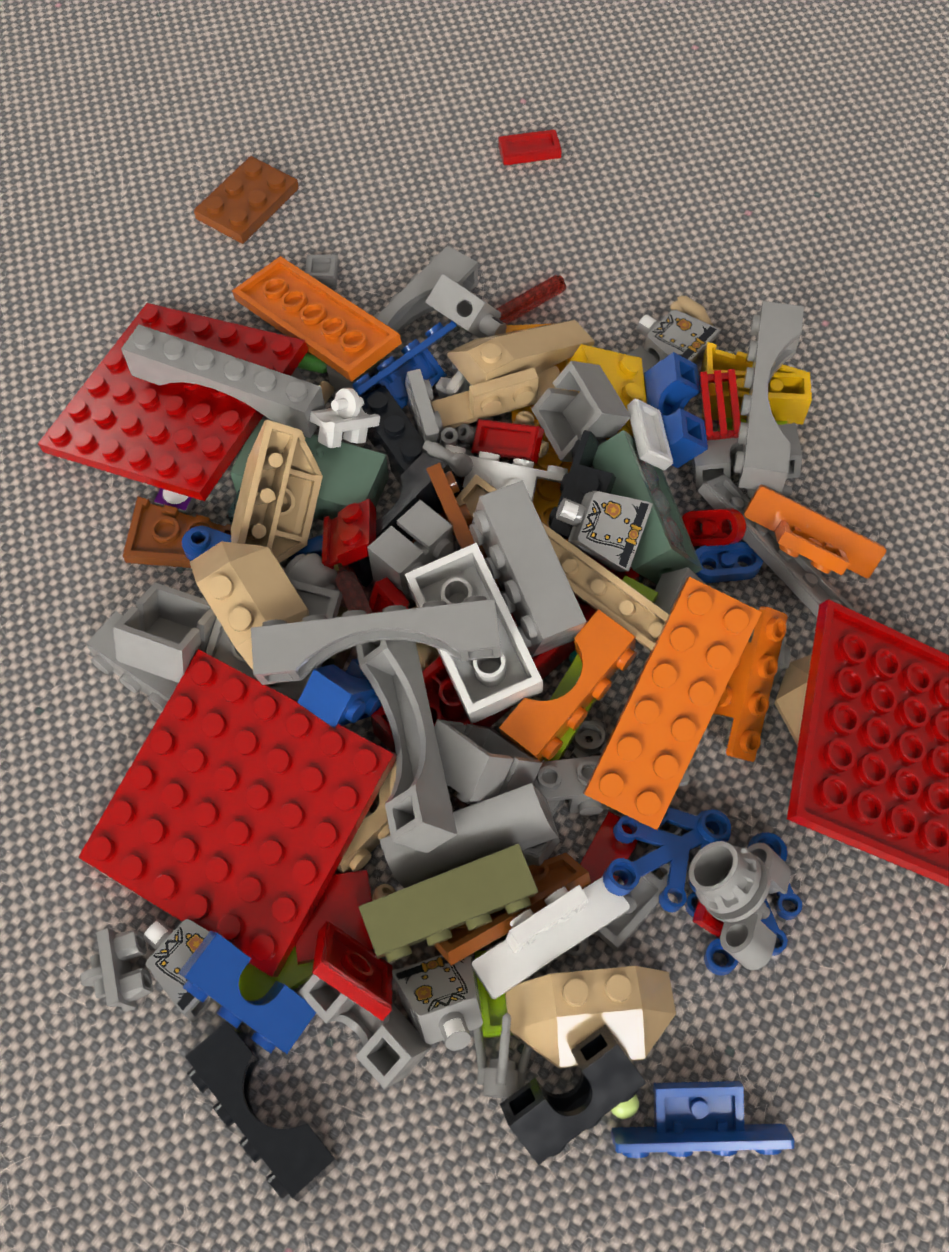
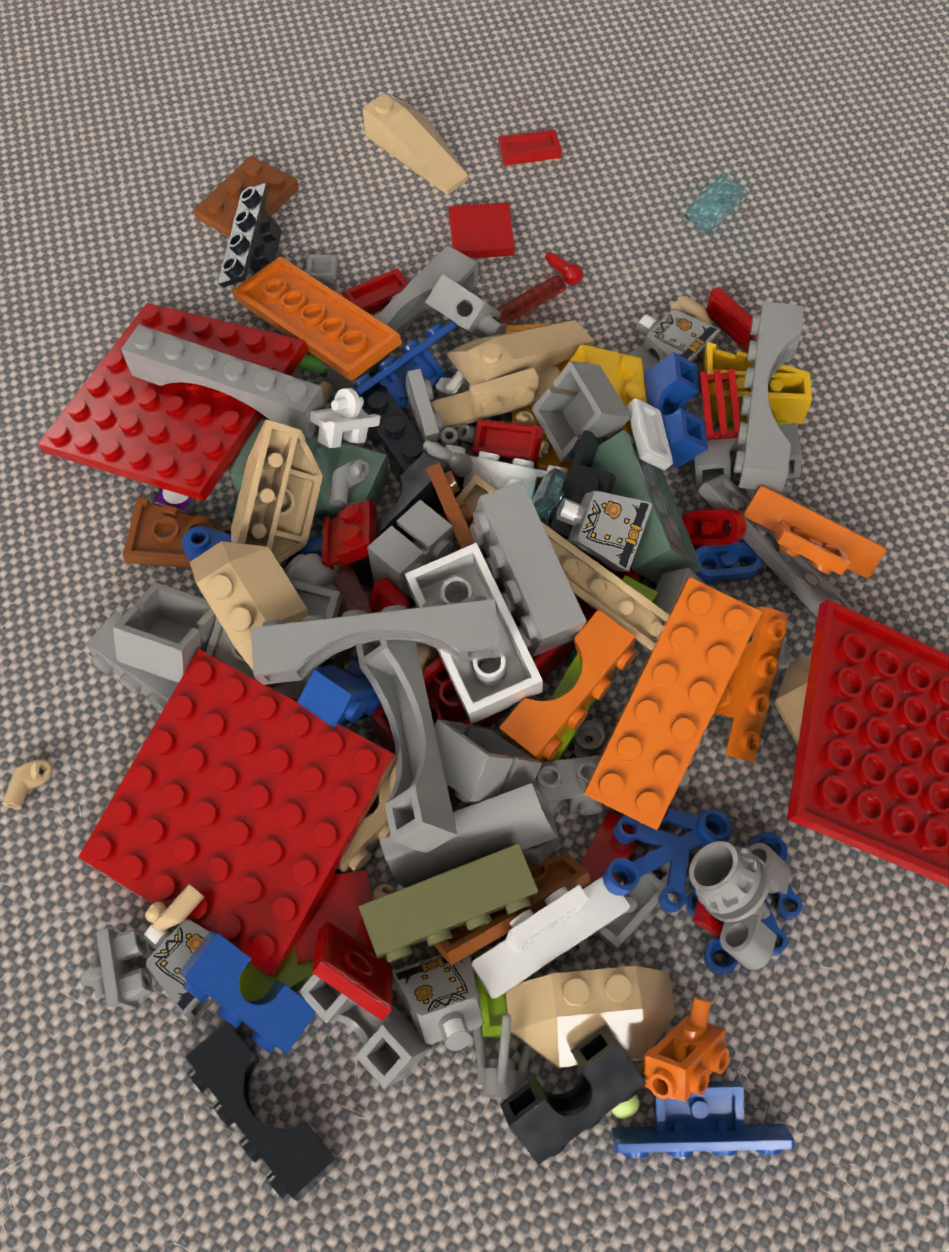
none -> tan arm [2,759,53,809]
none -> tan arm [145,884,204,931]
none -> black bracket [218,183,282,287]
none -> light grey arm [329,459,370,507]
none -> red tile [342,268,409,315]
none -> tan wedge [363,93,468,195]
none -> red tile [448,203,515,258]
none -> clear light blue slope [532,467,567,526]
none -> red piece [545,252,584,286]
none -> orange brick [642,997,729,1102]
none -> clear light blue slope [685,173,747,236]
none -> red tile [706,287,756,353]

